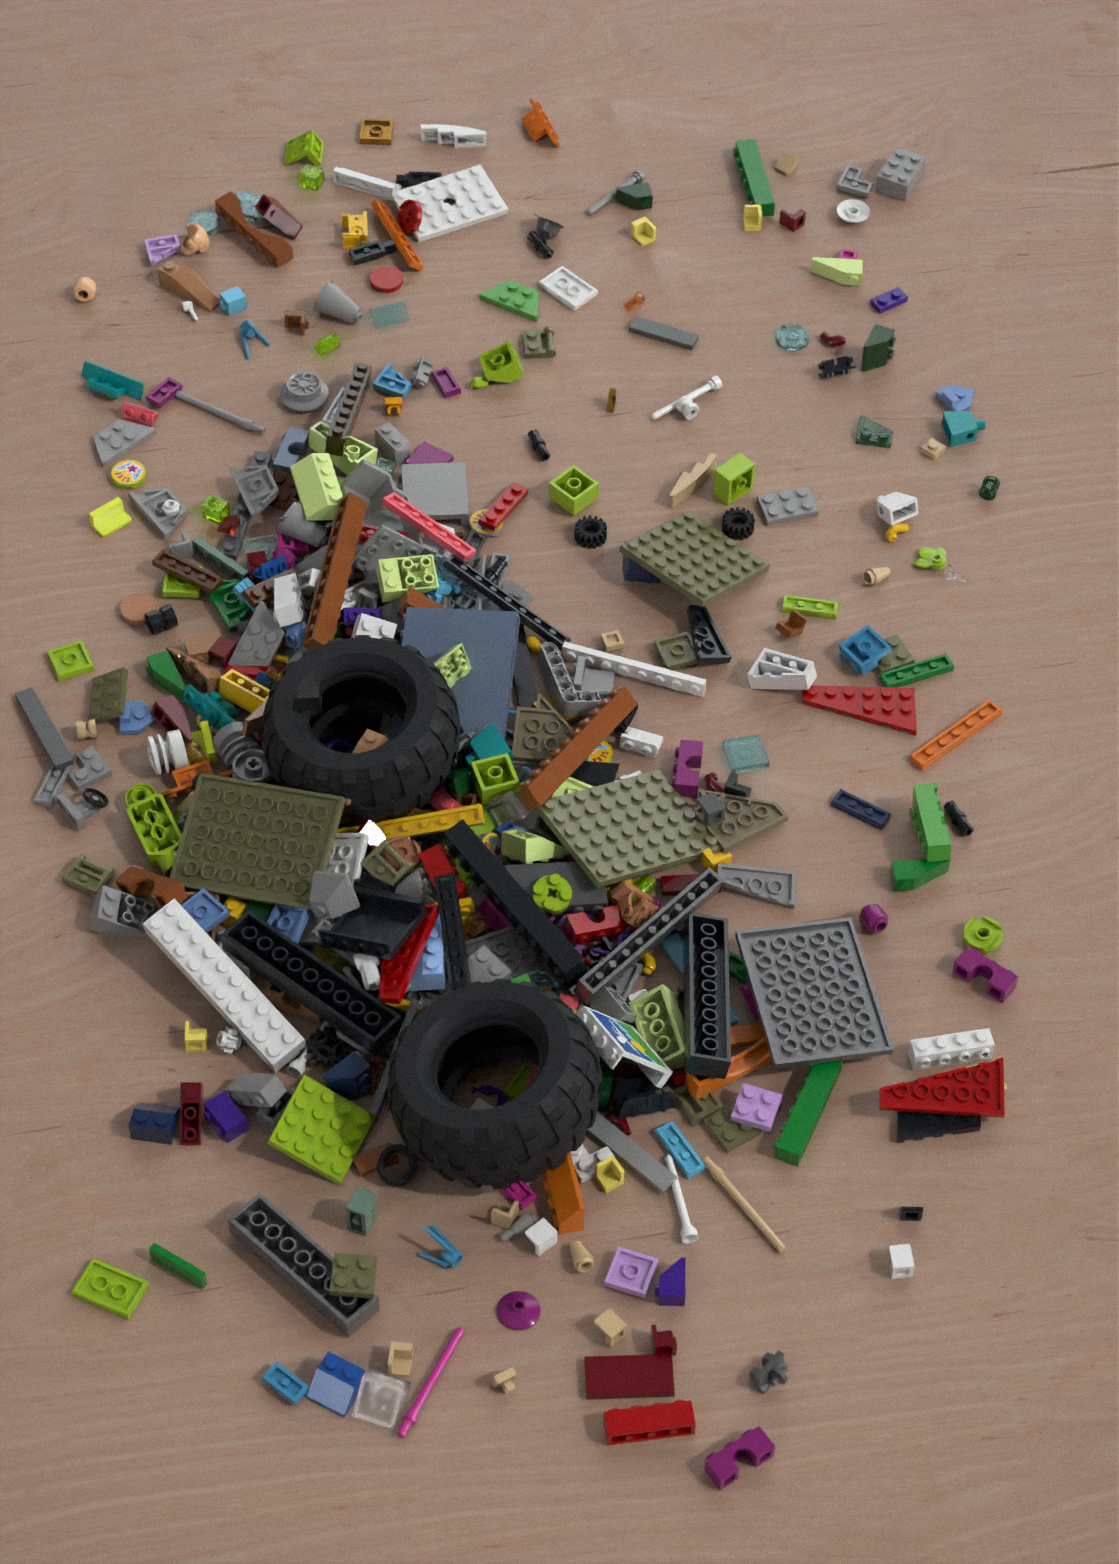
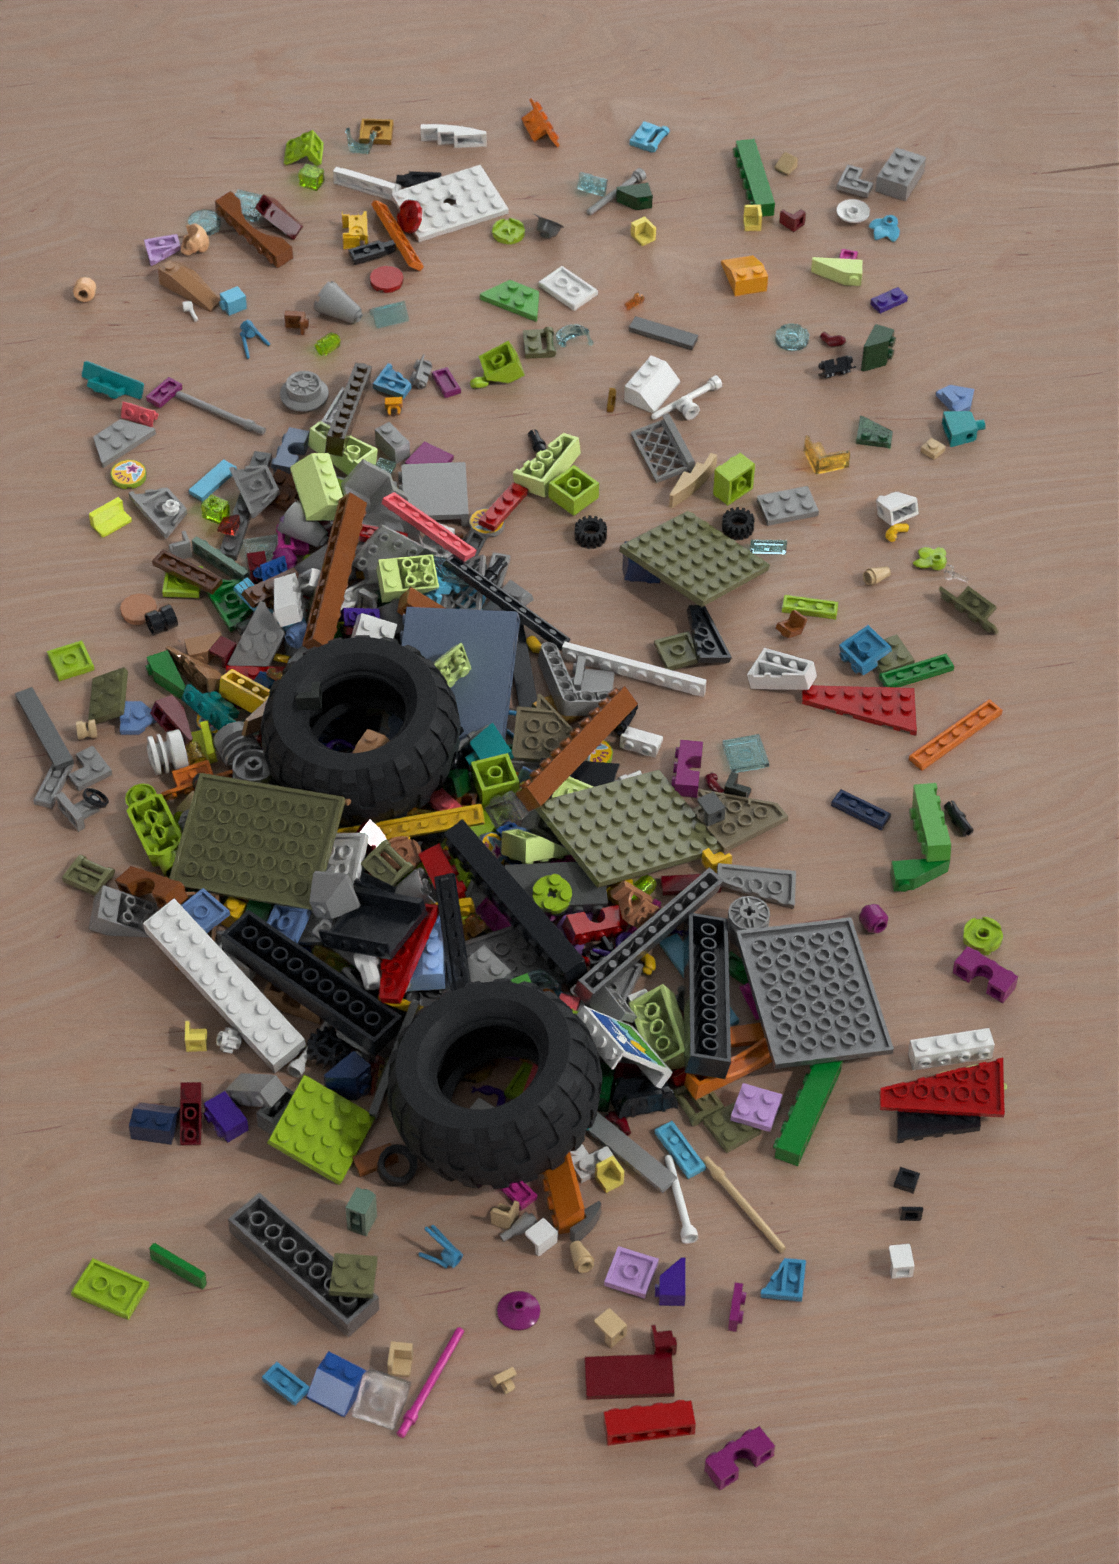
black pin [527,231,554,259] -> none
tan plate [601,630,624,652] -> none
dark grey hips [749,1350,788,1394] -> none
clear green wheel [978,476,1000,501] -> none
none -> medium azure tile [189,459,237,502]
none -> clear light blue helmet [345,127,377,154]
none -> lime tile [492,218,525,244]
none -> yellowish green wedge [513,433,581,498]
none -> clear light blue helmet [556,324,594,348]
none -> dark grey slope [570,1201,602,1242]
none -> clear light blue hips [577,172,608,197]
none -> white slope [624,355,680,414]
none -> medium azure plate [629,121,670,153]
none -> light grey fence [631,413,695,483]
none -> light orange slope [721,255,768,296]
none -> light grey wheel [728,896,770,947]
none -> magenta plate [728,1282,747,1332]
none -> clear light blue slope [750,539,787,554]
none -> dark azure wing [761,1258,806,1302]
none -> clear yellow panel [804,435,850,474]
none -> medium azure plate [869,215,900,242]
none -> black tile [894,1167,920,1194]
none -> olive bracket [939,586,999,634]

